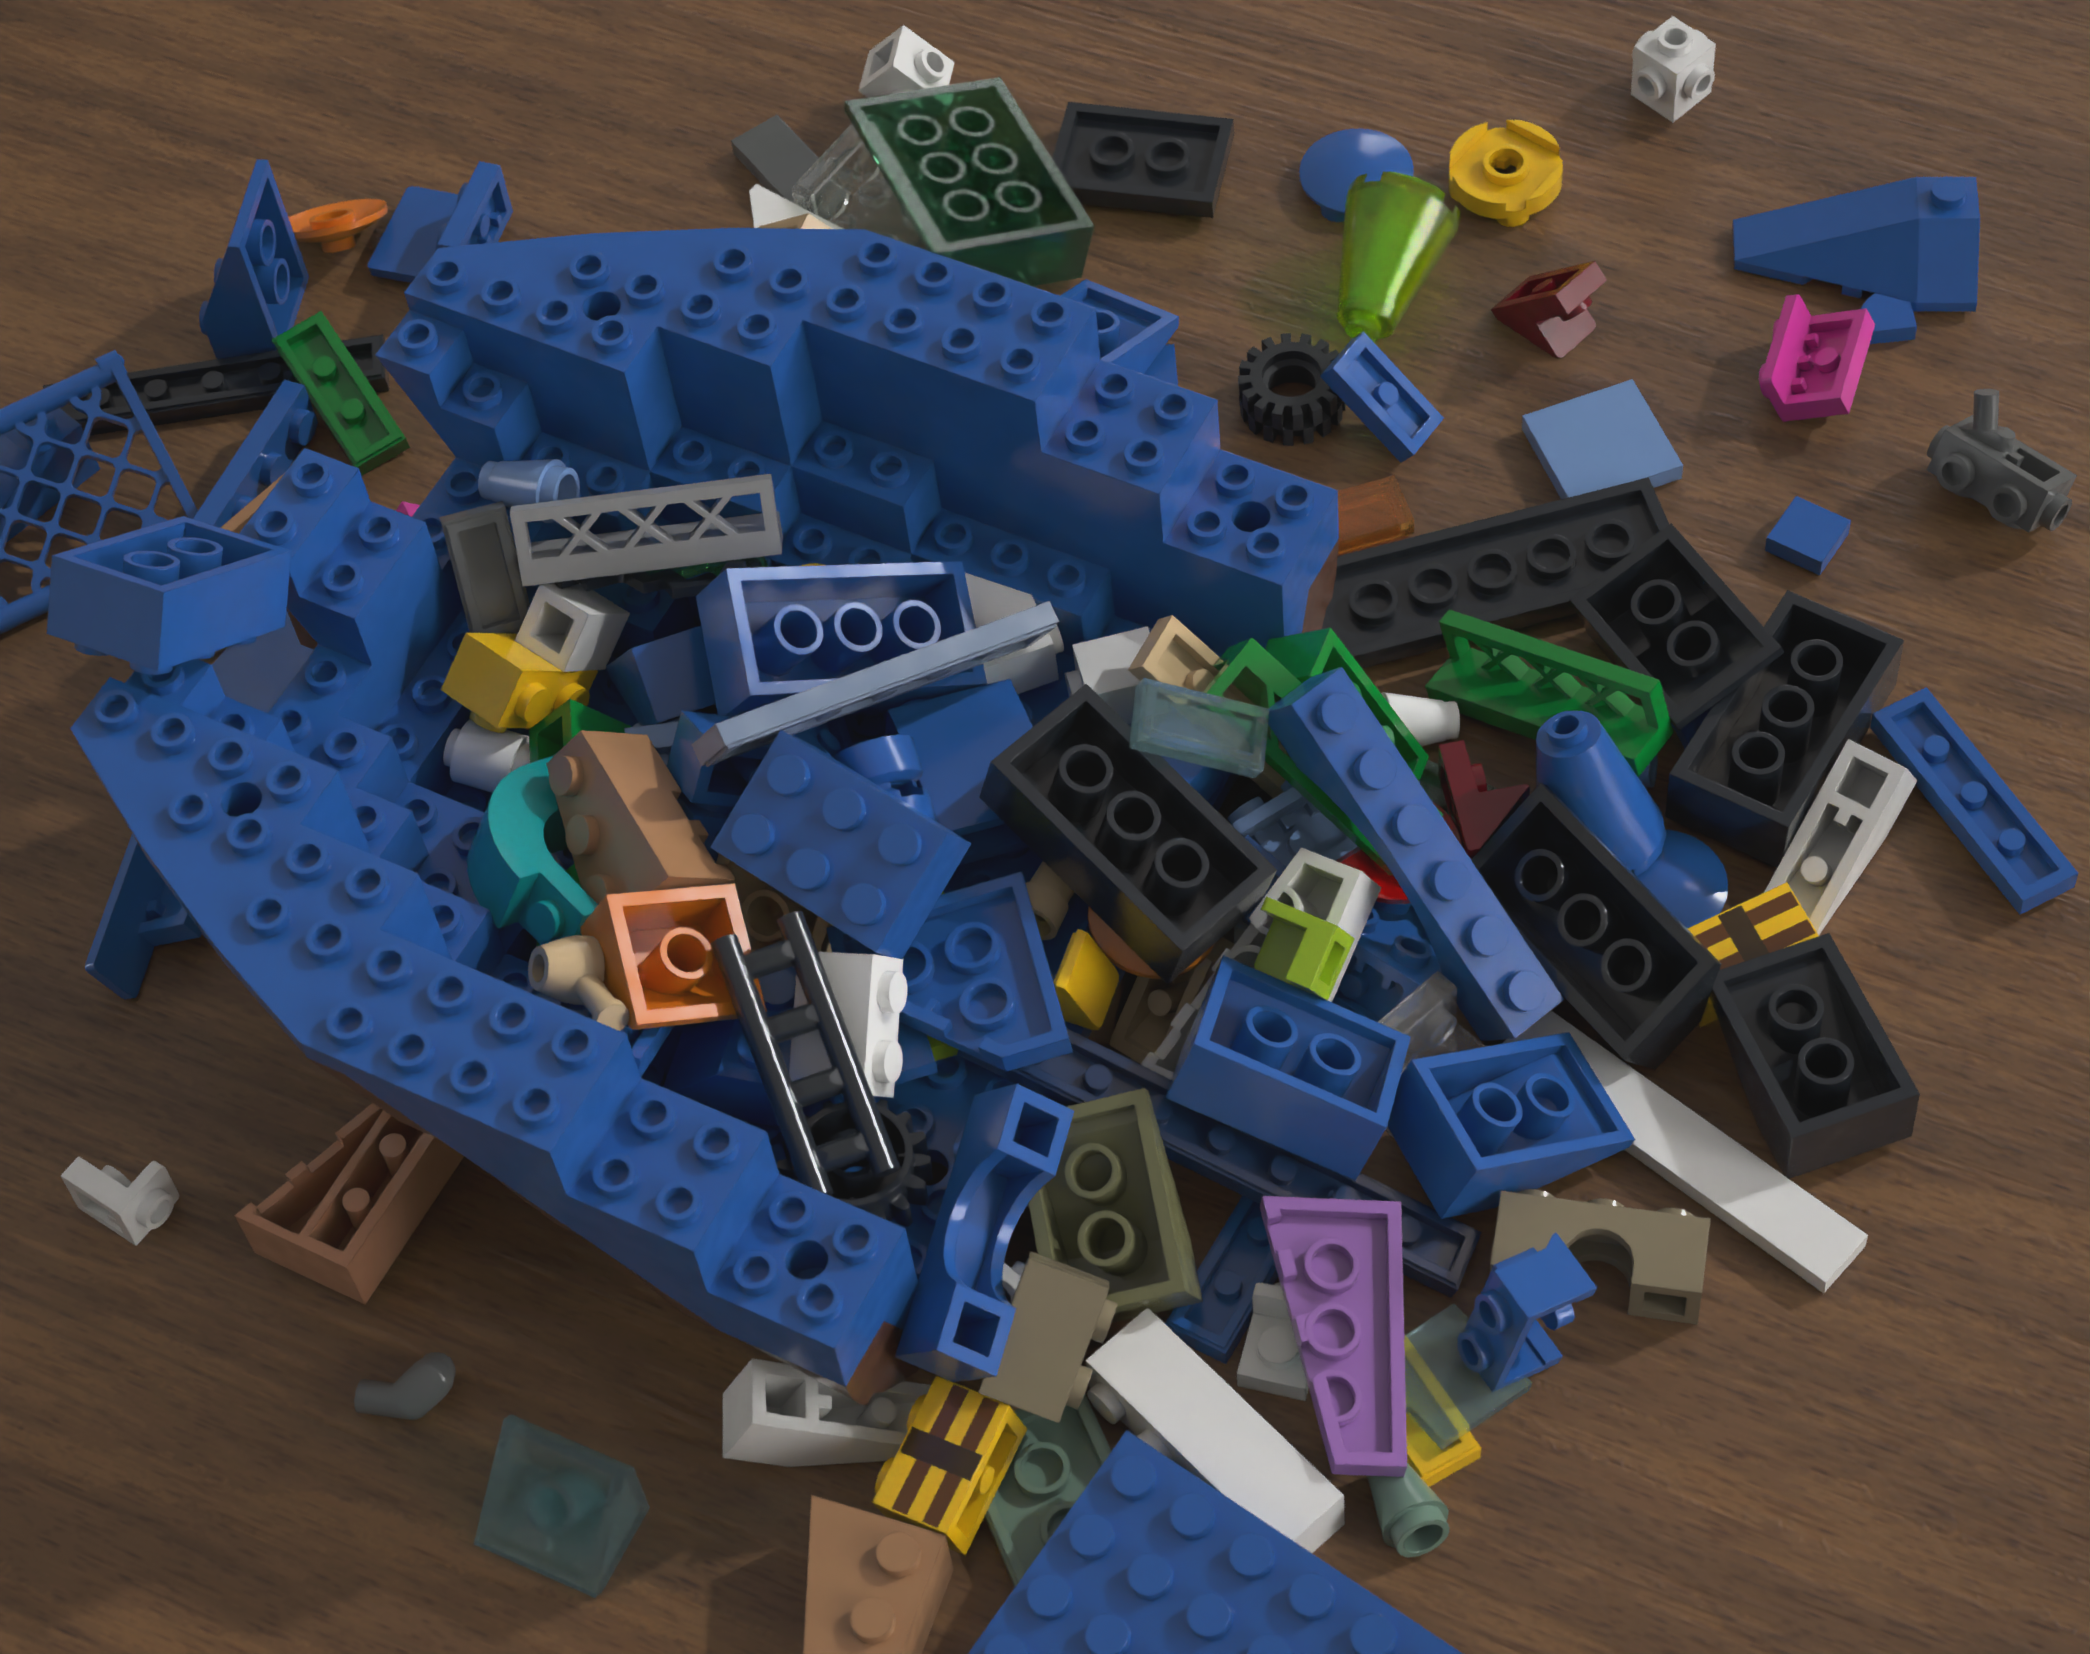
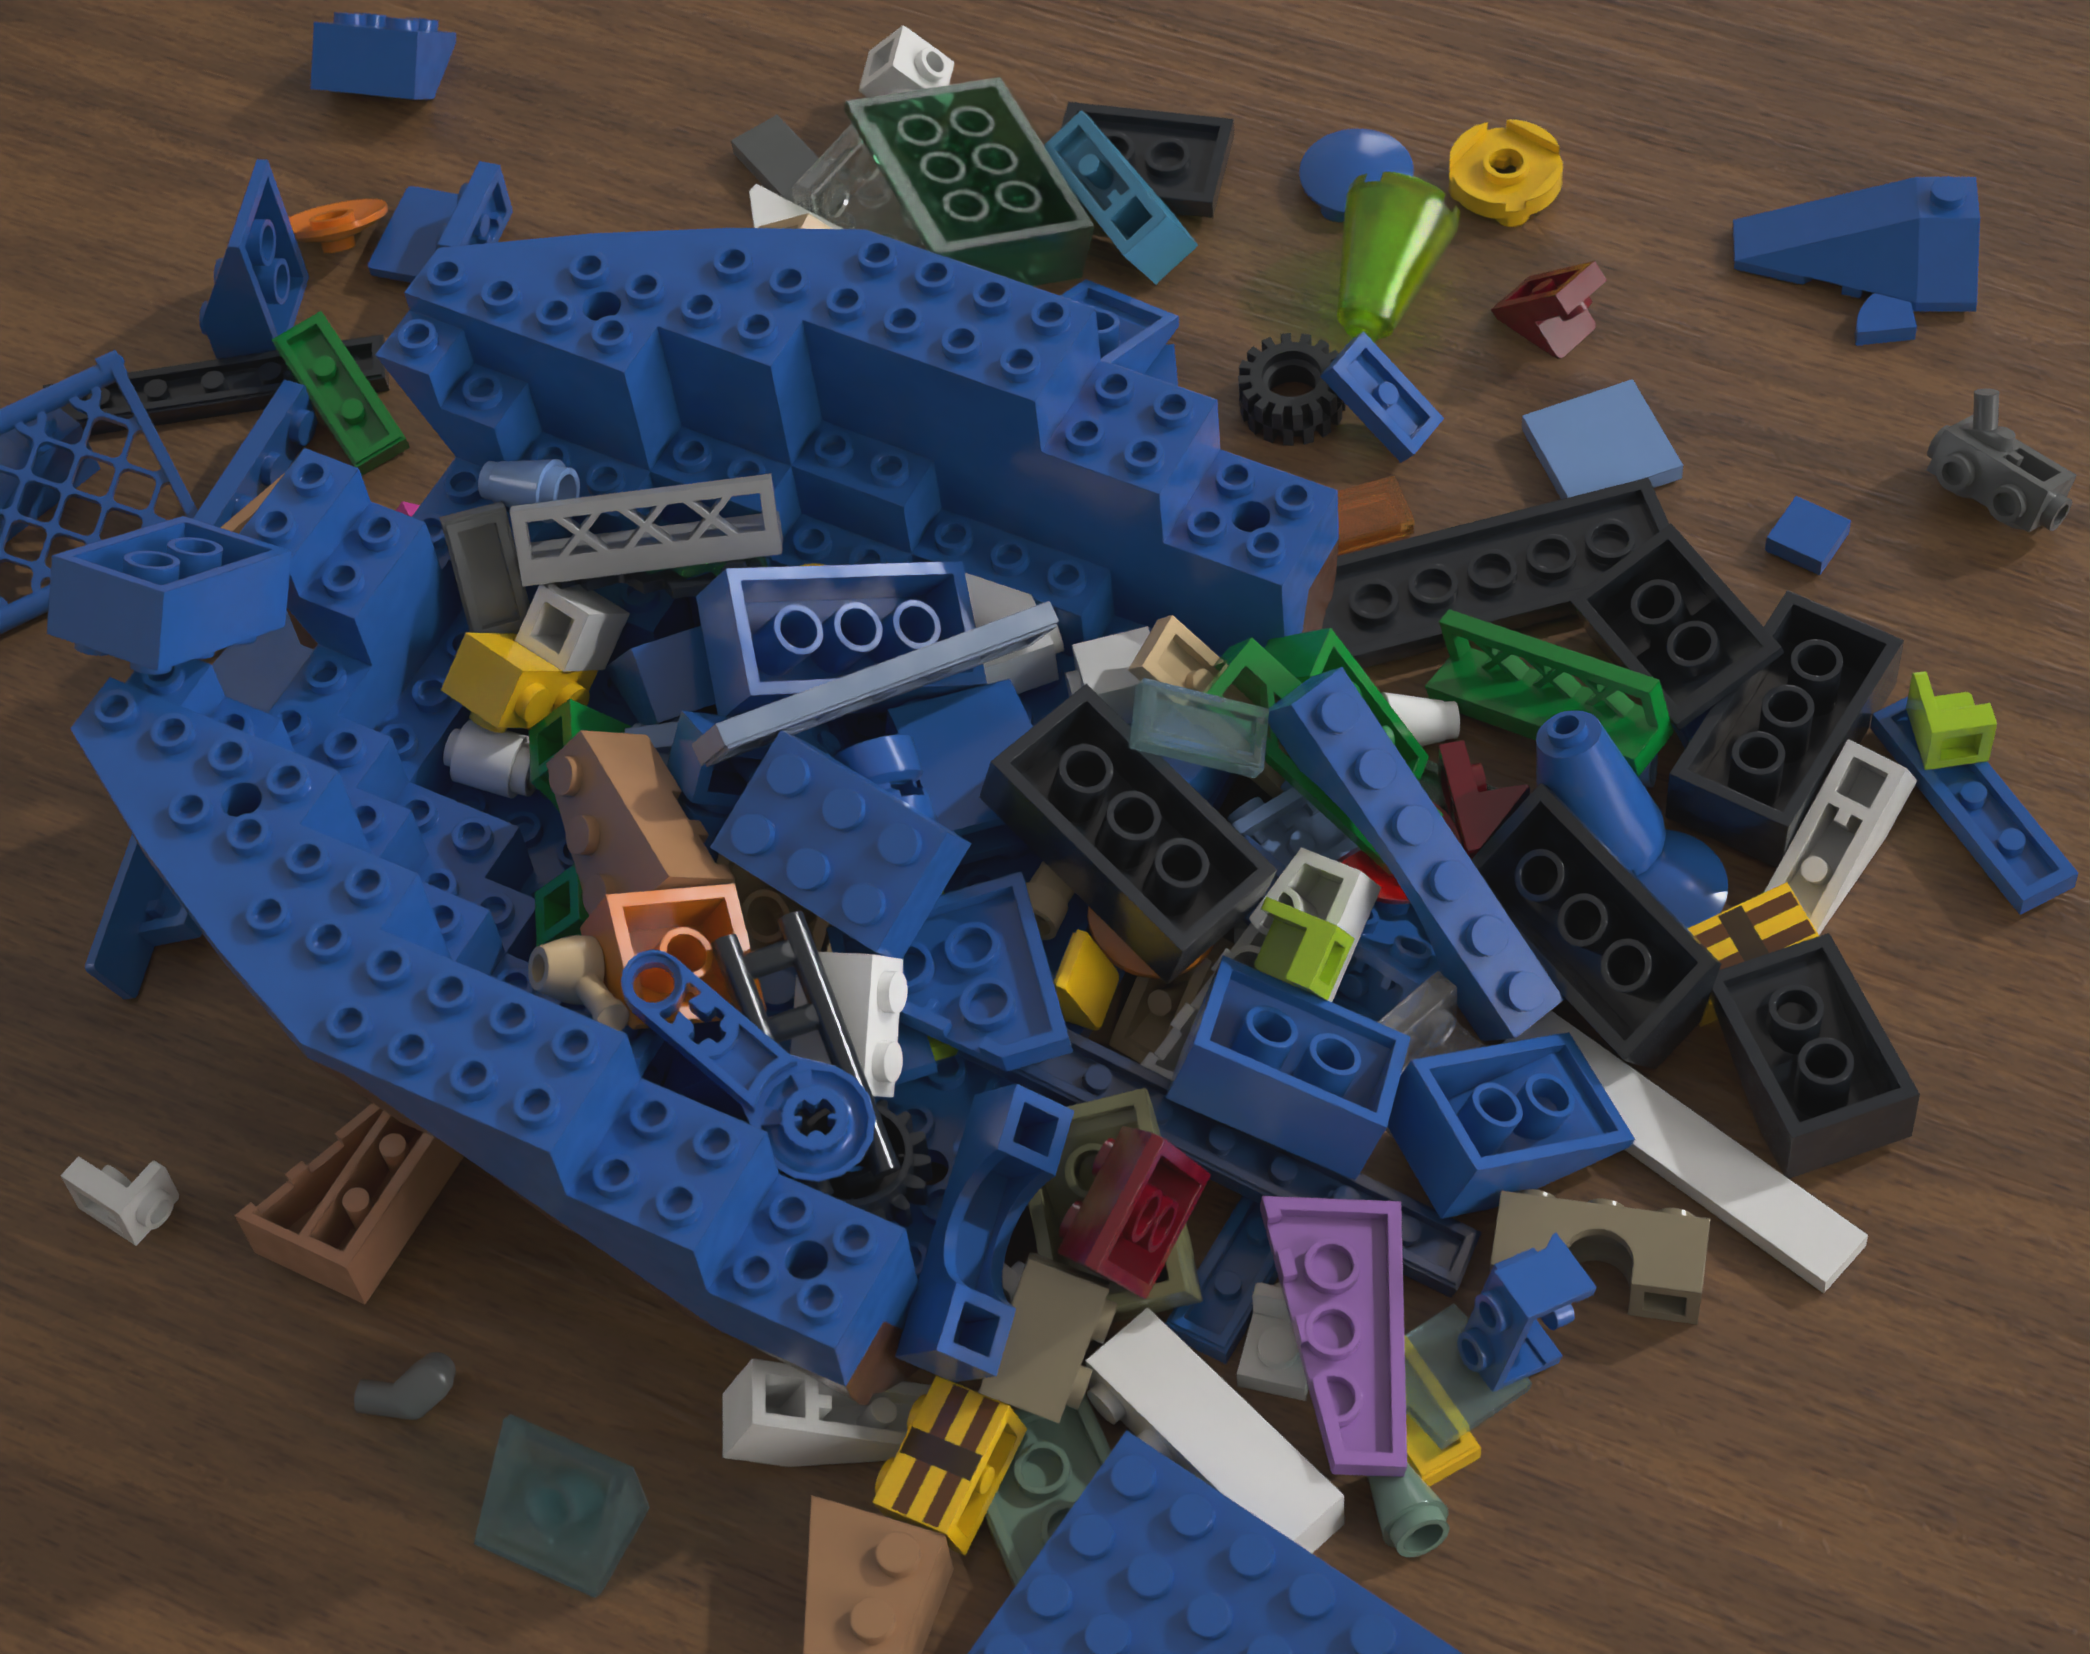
teal arch [467,756,598,945] -> none
white brick [1631,16,1716,122] -> none
dark pink bracket [1759,294,1875,422] -> none
none -> blue slope [311,12,456,99]
none -> blue beam [621,949,876,1182]
none -> dark azure slope [1040,110,1198,284]
none -> dark red slope [1057,1126,1211,1299]
none -> lime panel [1906,671,1997,770]

